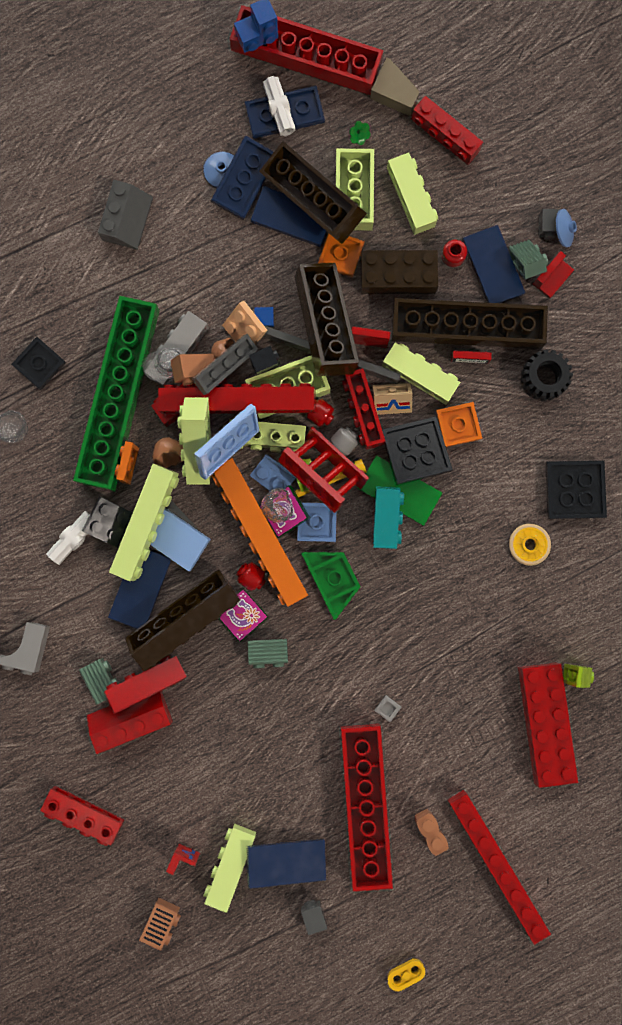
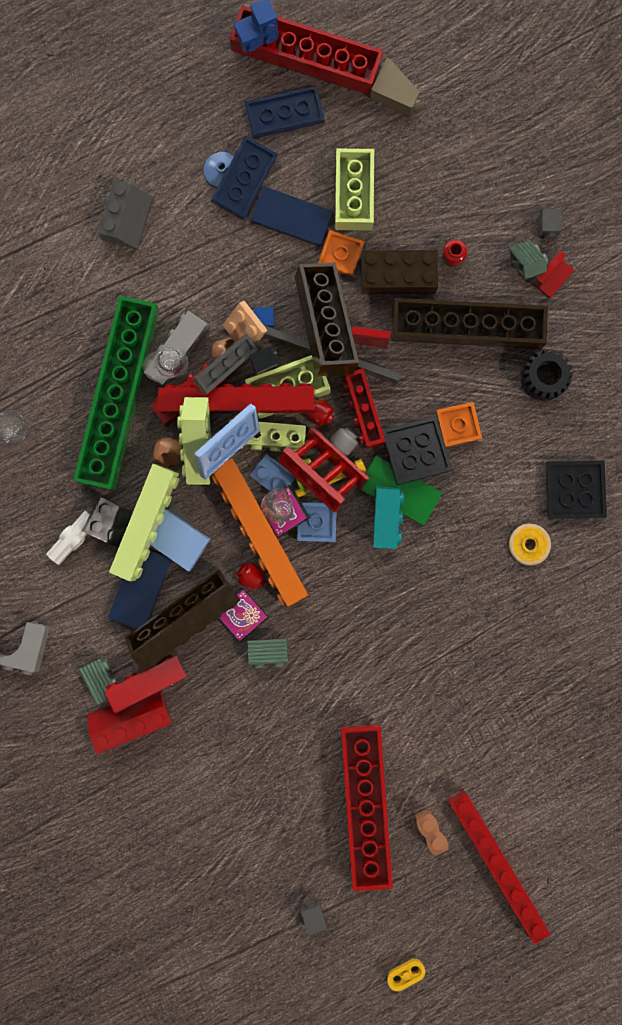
black plate [11,337,66,390] -> none
red brick [40,786,125,846] -> none
orange plate [115,441,139,485] -> none
nougat brick [139,898,181,951] -> none
red panel [166,844,200,875] -> none
nougat brick [170,354,214,385] -> none
yellowish green brick [203,824,256,913] -> none
dark blue tile [247,839,326,889] -> none
dark brown brick [259,141,367,244] -> none
white piece [263,76,295,136] -> none
green wing [301,552,361,620] -> none
green plant [349,121,371,145] -> none
tan panel [373,383,412,415] -> none
light grey tile [374,695,401,722] -> none
yellowish green brick [382,343,460,405] -> none
yellowish green brick [387,153,438,235] -> none
red brick [411,96,483,165] -> none
red tile [451,351,492,364] -> none
dark blue tile [462,225,526,303] -> none
red brick [518,662,578,788] -> none
medium blue dish [556,209,577,248] -> none
lime slope [563,664,594,688] -> none

